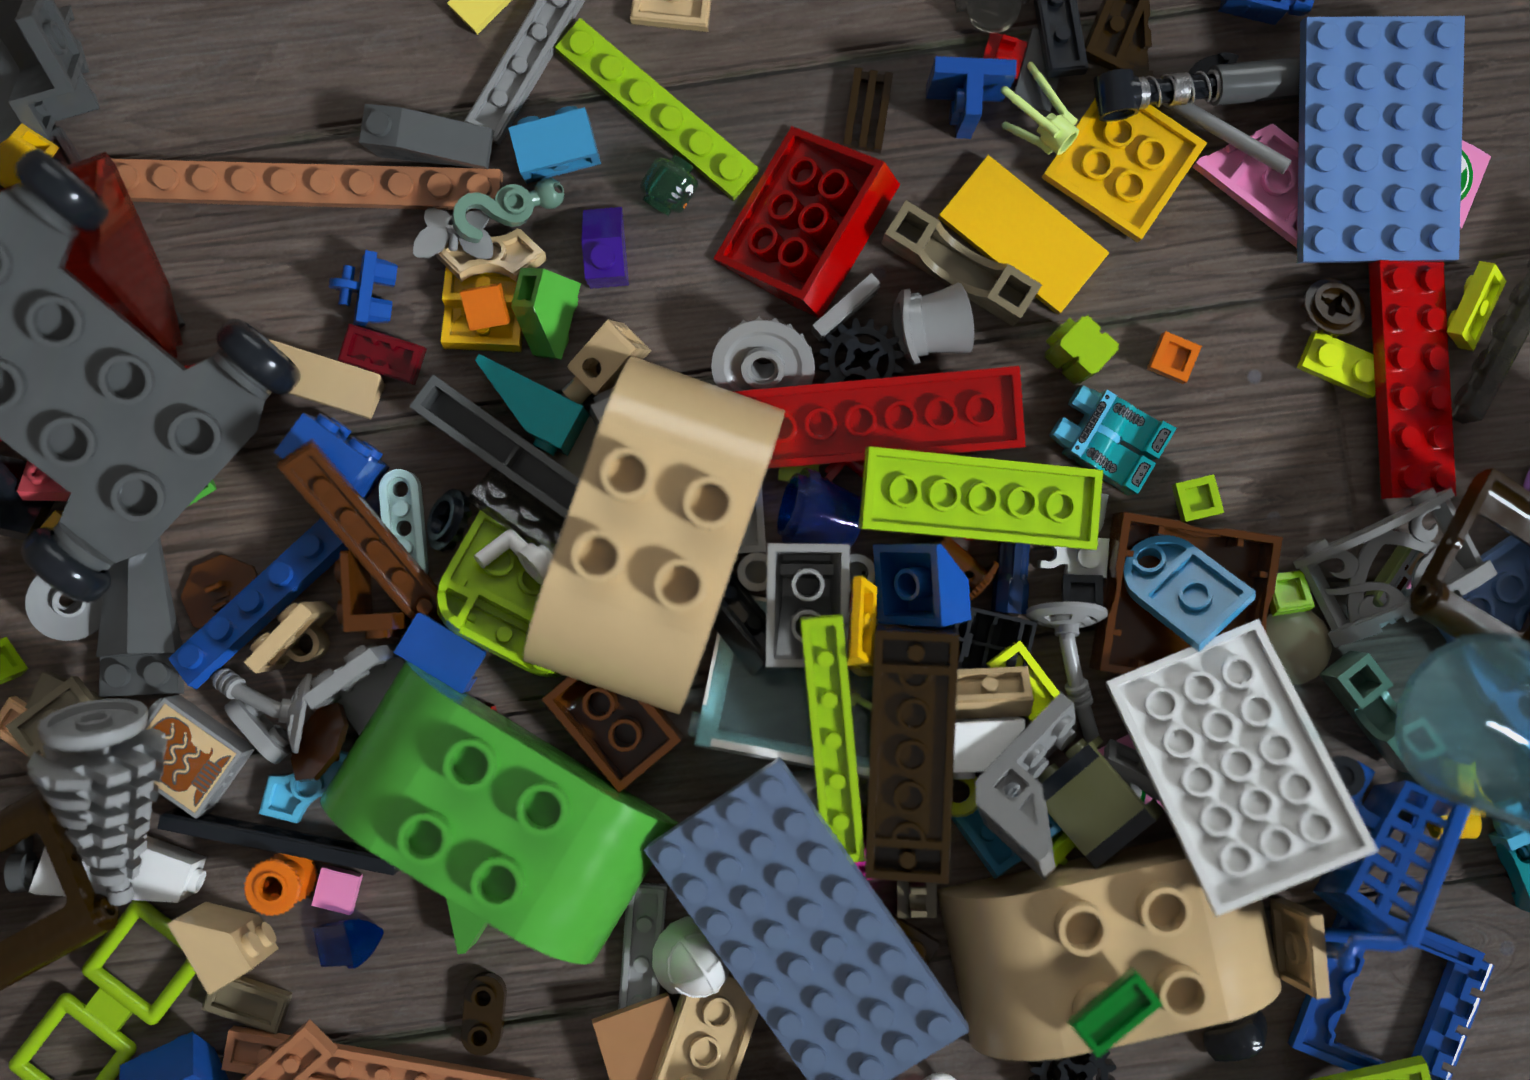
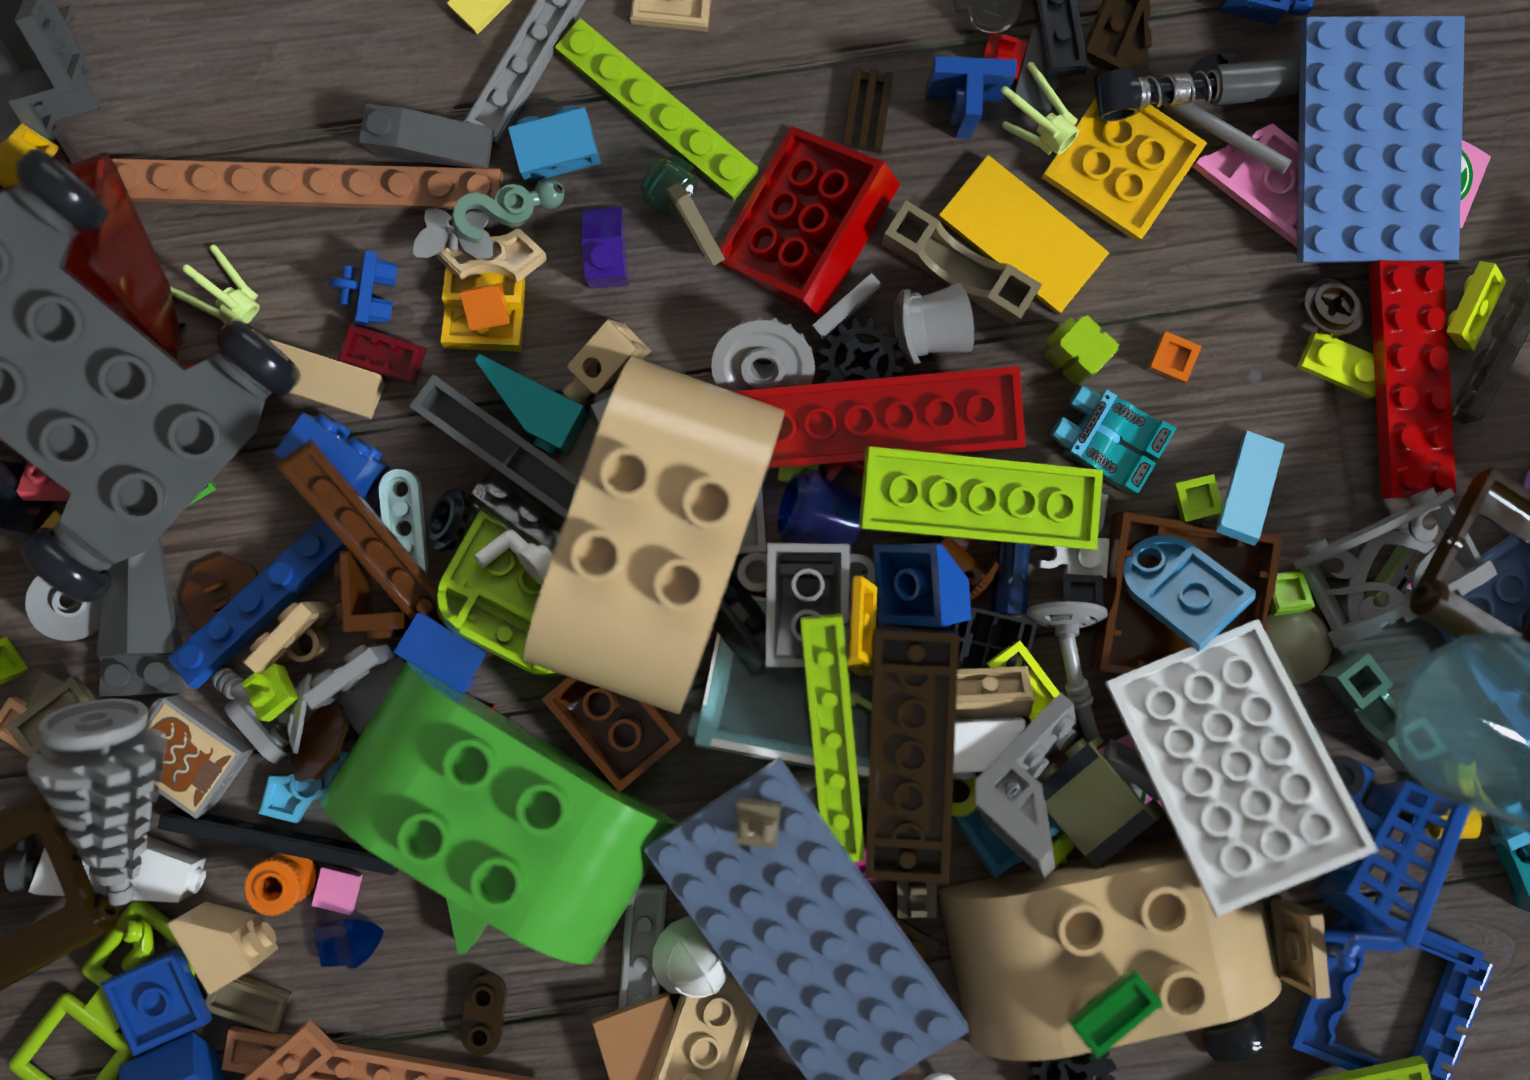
bright green slope [511,268,581,360] -> none
none -> blue tile [100,947,213,1056]
none -> lime arm [121,919,155,971]
none -> yellowish green plant [163,245,260,324]
none -> lime tile [241,663,299,722]
none -> dark tan tile [666,182,725,266]
none -> dark tan tile [734,798,781,848]
none -> medium azure tile [1216,431,1285,546]

